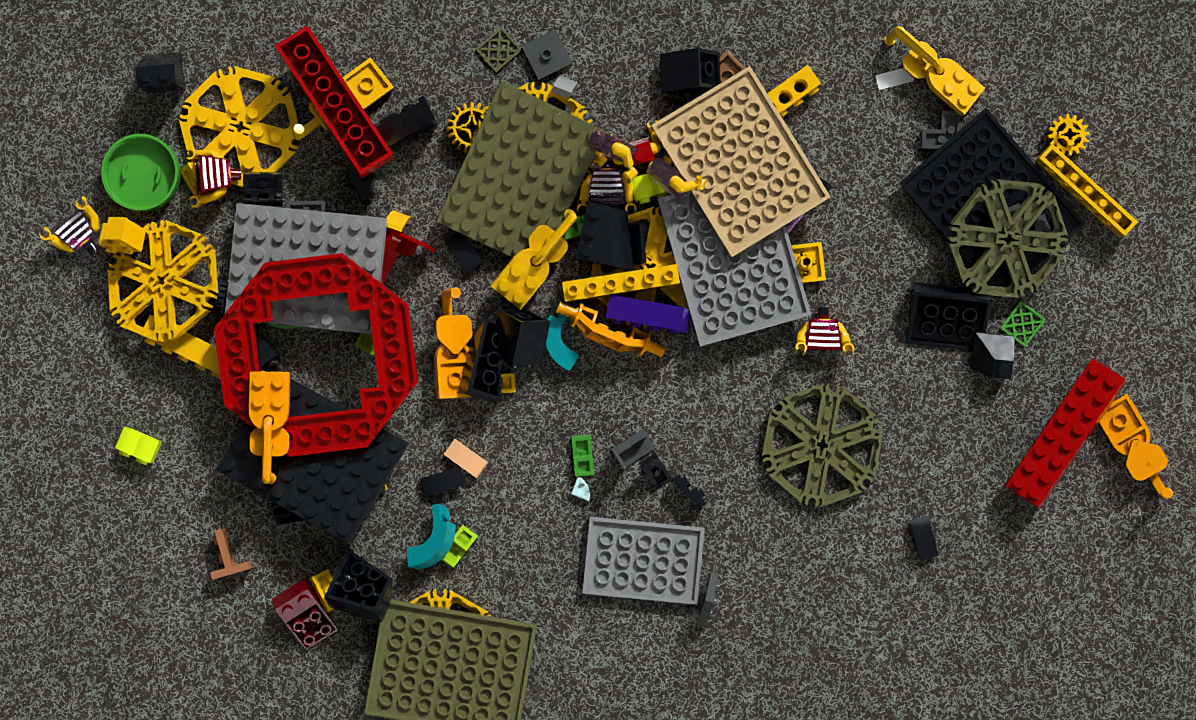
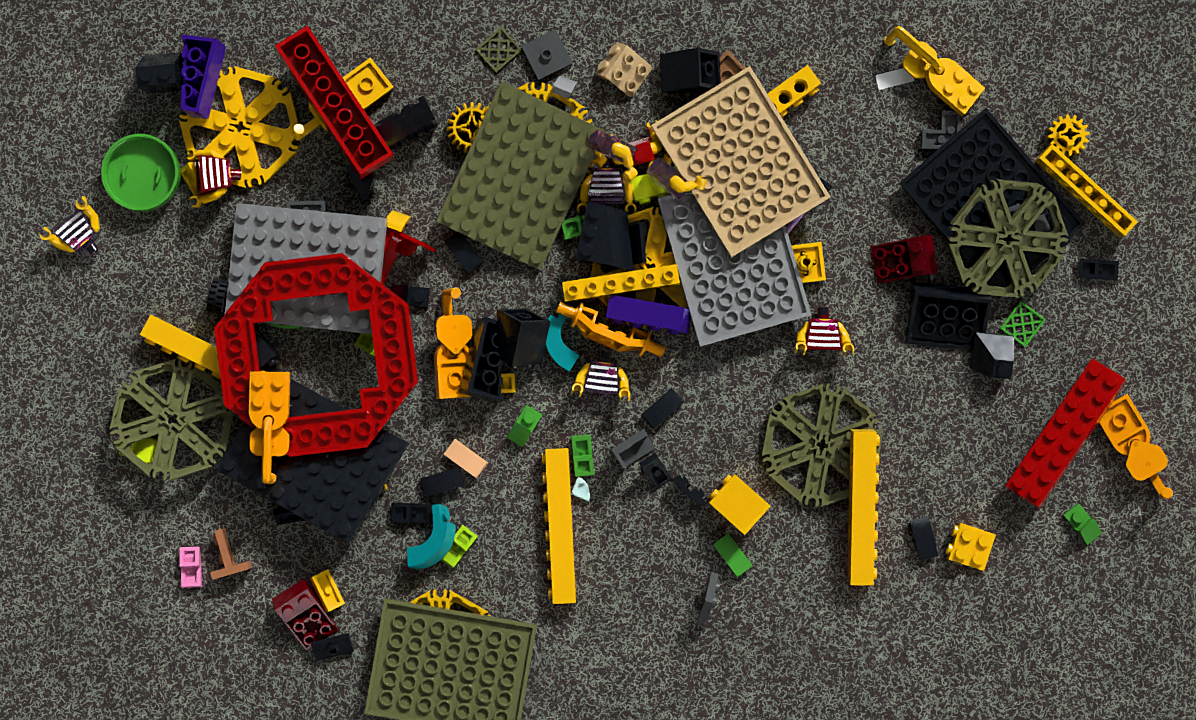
yellow brick [99,217,146,254] -> none
yellow plate [107,220,218,343] -> none
black plate [243,172,283,206] -> none
black wedge [324,548,393,623] -> none
yellow plate [490,209,577,310] -> none
light grey plate [582,516,705,605] -> none
none -> olive plate [109,359,234,481]
none -> bright pink slope [180,546,202,588]
none -> dark purple wedge [181,34,226,119]
none -> black plate [311,633,354,661]
none -> black slope [391,284,430,307]
none -> black slope [391,503,433,523]
none -> bright green slope [507,405,543,447]
none -> yellow brick [542,448,576,604]
none -> torso [571,350,630,402]
none -> tan bracket [595,42,652,97]
none -> black slope [641,388,684,429]
none -> yellow slope [708,474,771,535]
none -> bright green slope [713,533,753,577]
none -> yellow brick [847,429,880,585]
none -> dark red slope [871,235,938,284]
none -> yellow plate [945,522,996,571]
none -> bright green slope [1063,503,1102,545]
none -> black slope [1078,258,1119,281]

